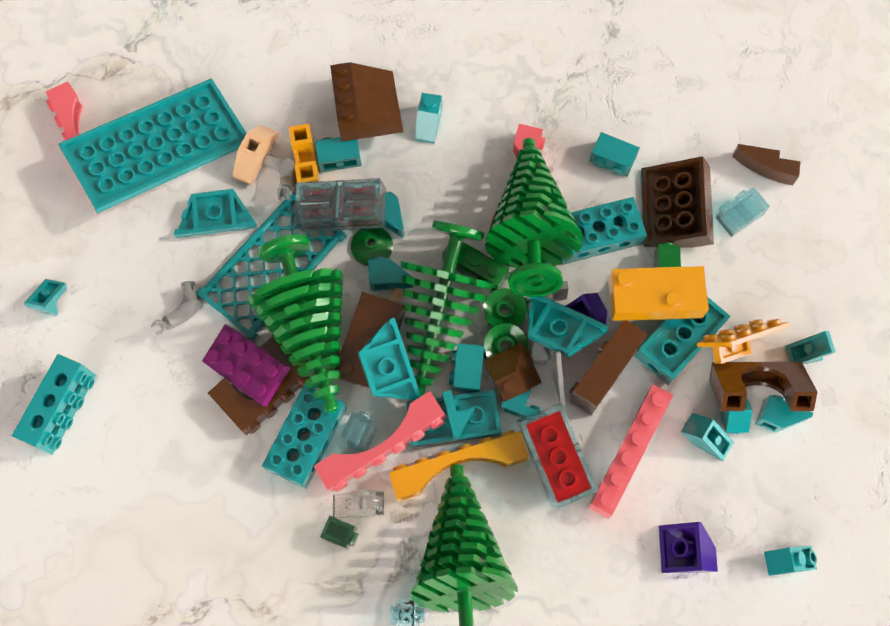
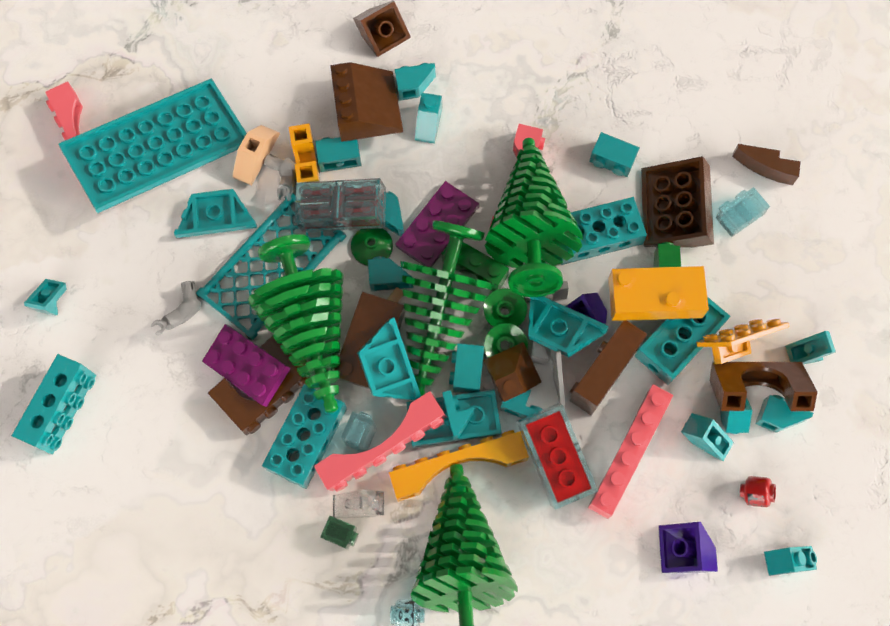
none -> reddish brown slope [353,1,411,57]
none -> teal slope [395,63,436,101]
none -> magenta plate [395,181,479,268]
none -> red head [740,476,776,507]

